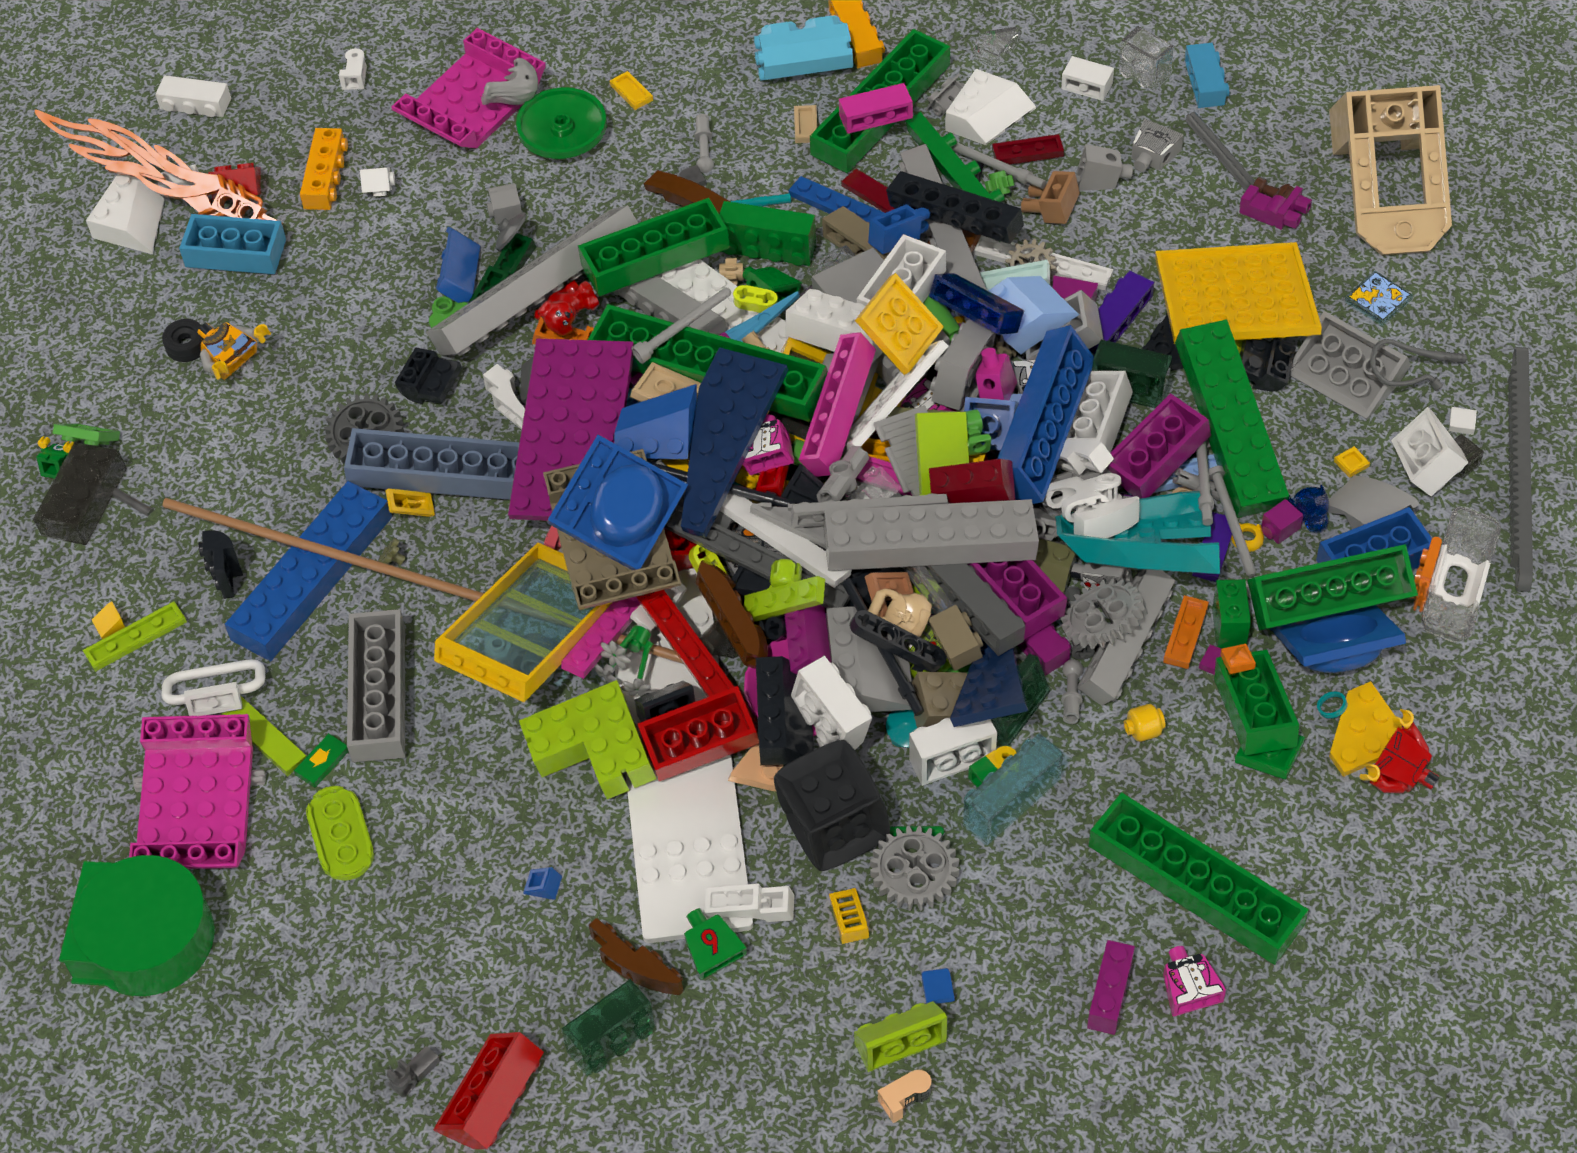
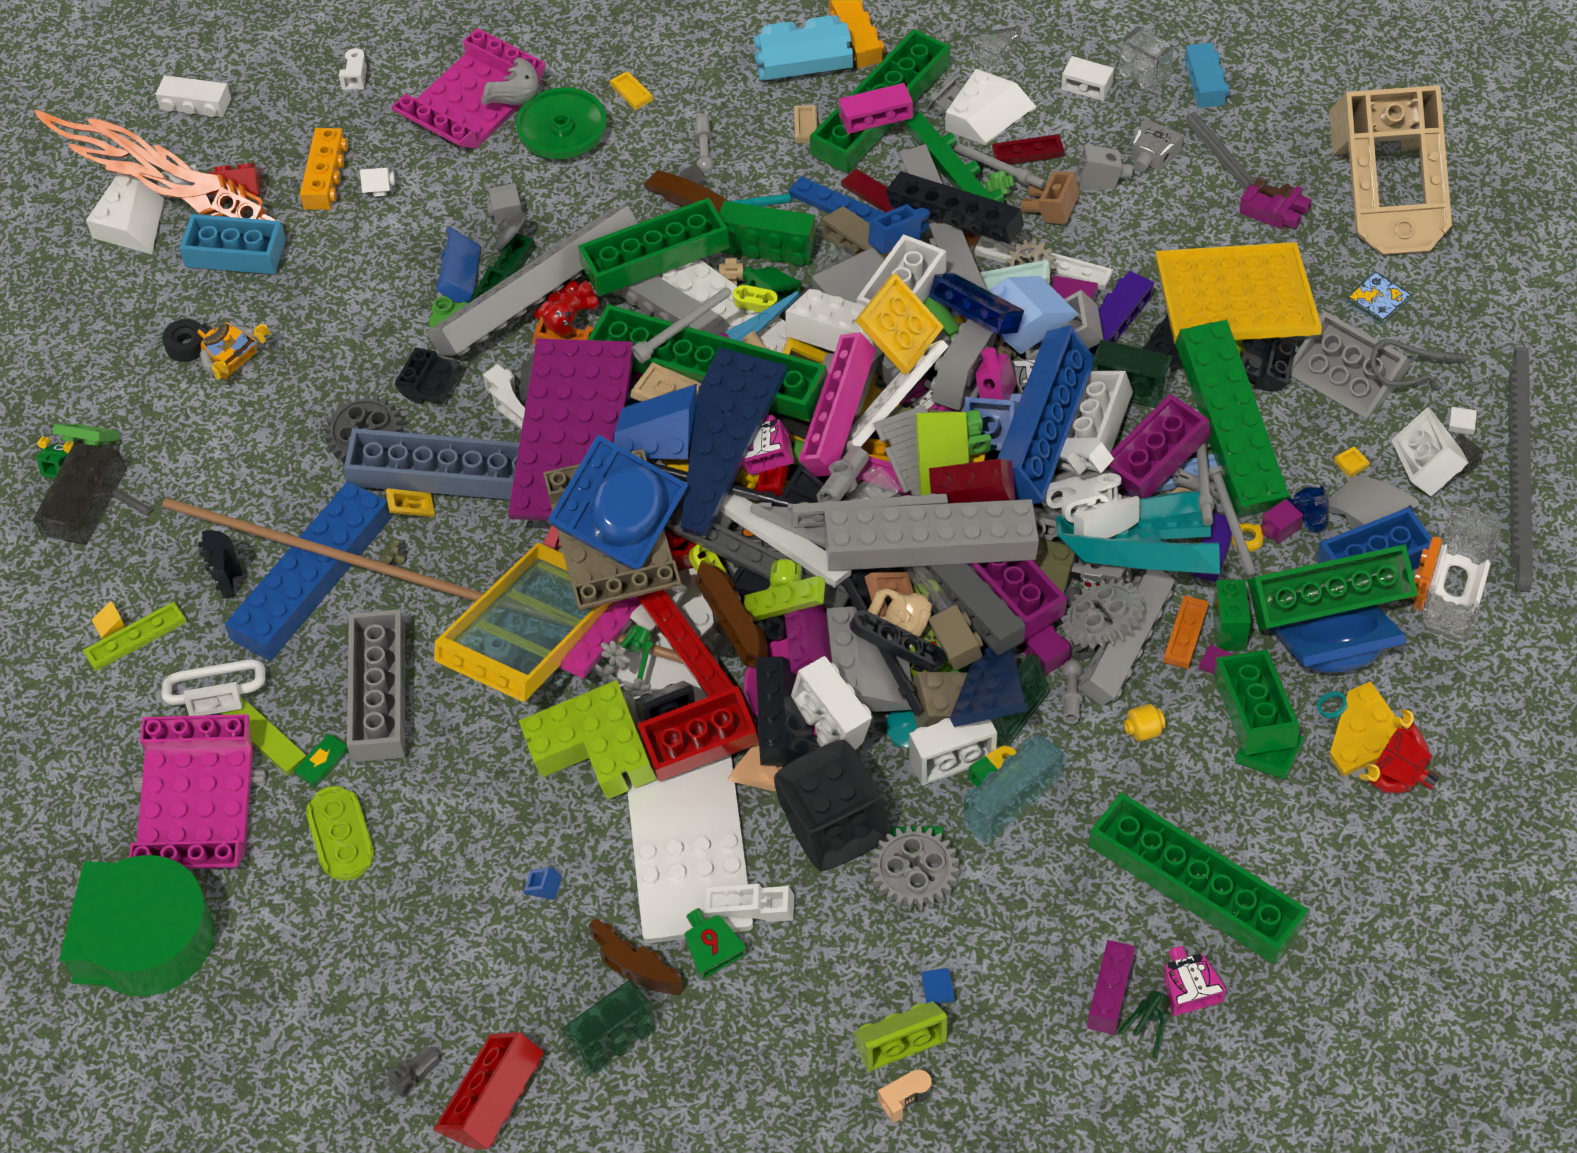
yellow slope [829,888,869,944] -> none
orange tile [1220,644,1256,674] -> none
none -> dark green plant [1118,991,1170,1059]

